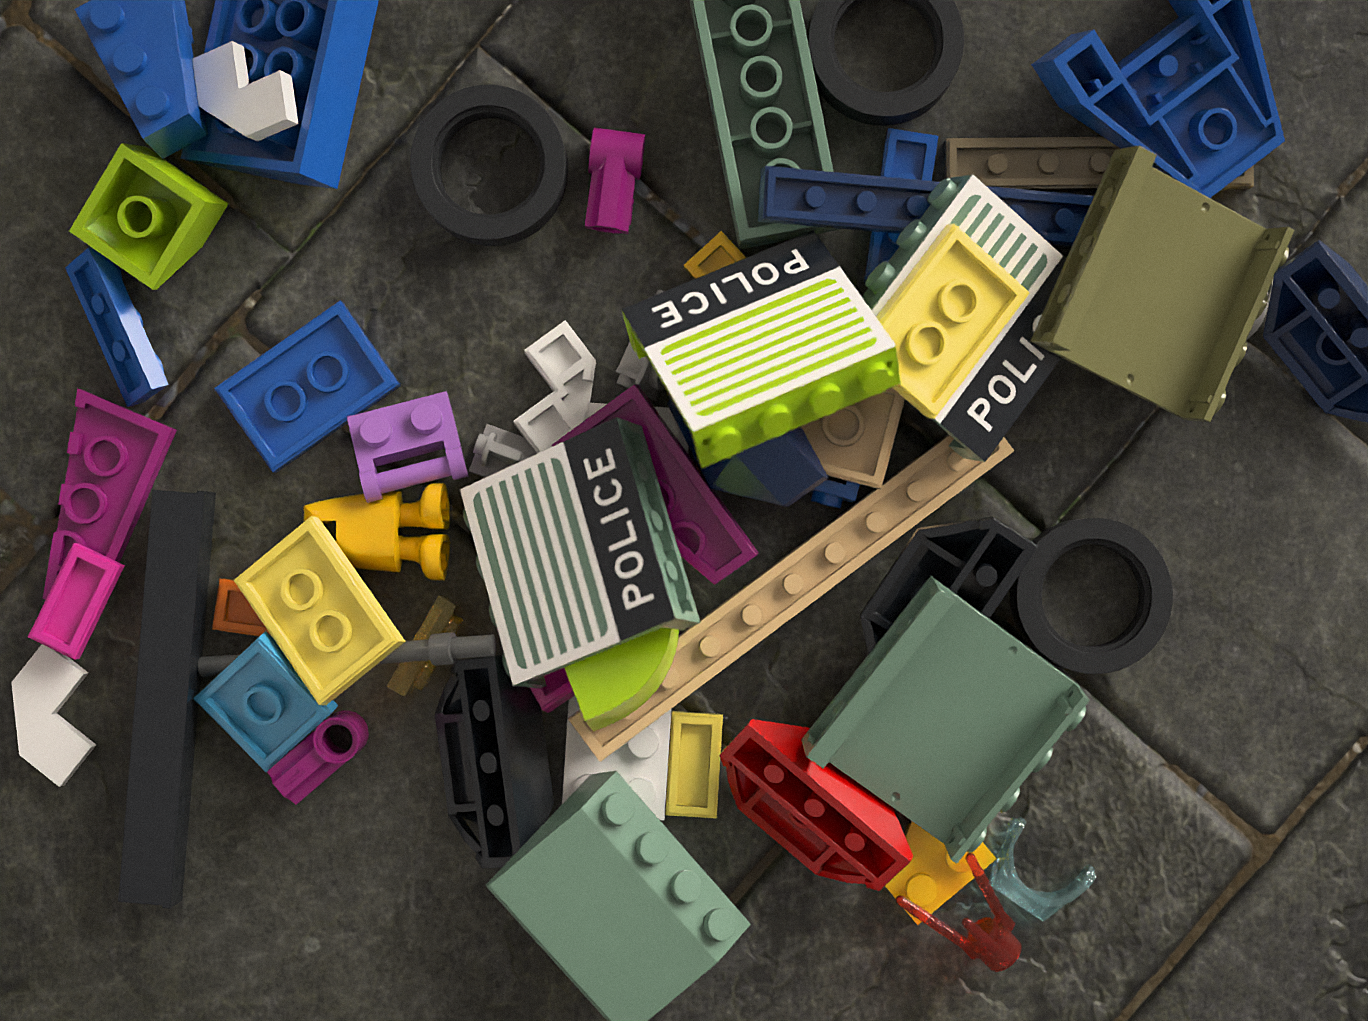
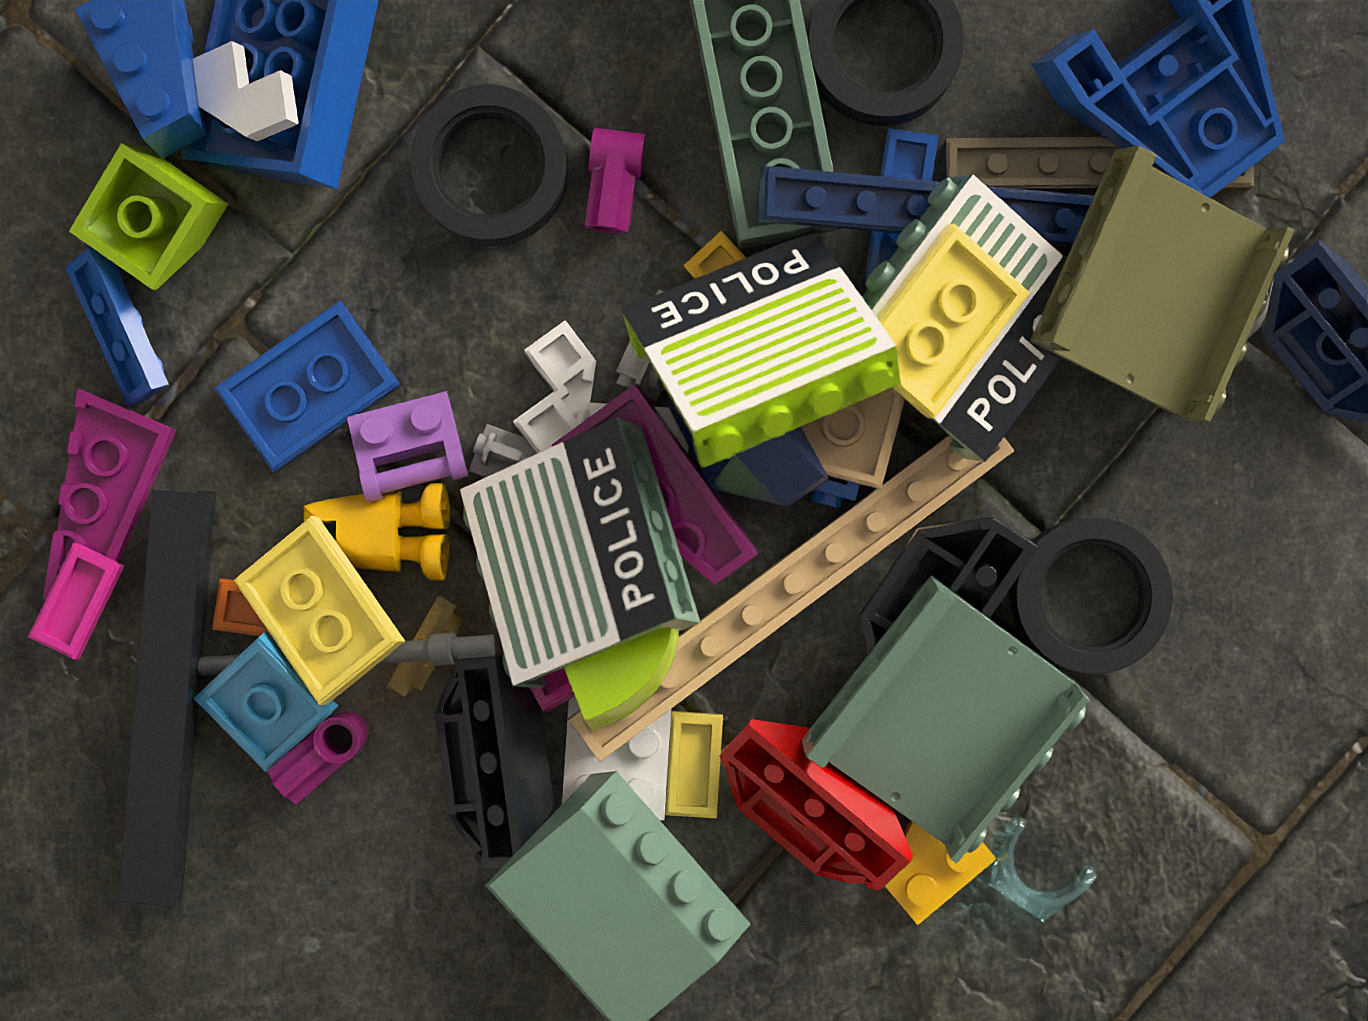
white tile [11,644,96,787] -> none
clear red plant [895,853,1022,972] -> none

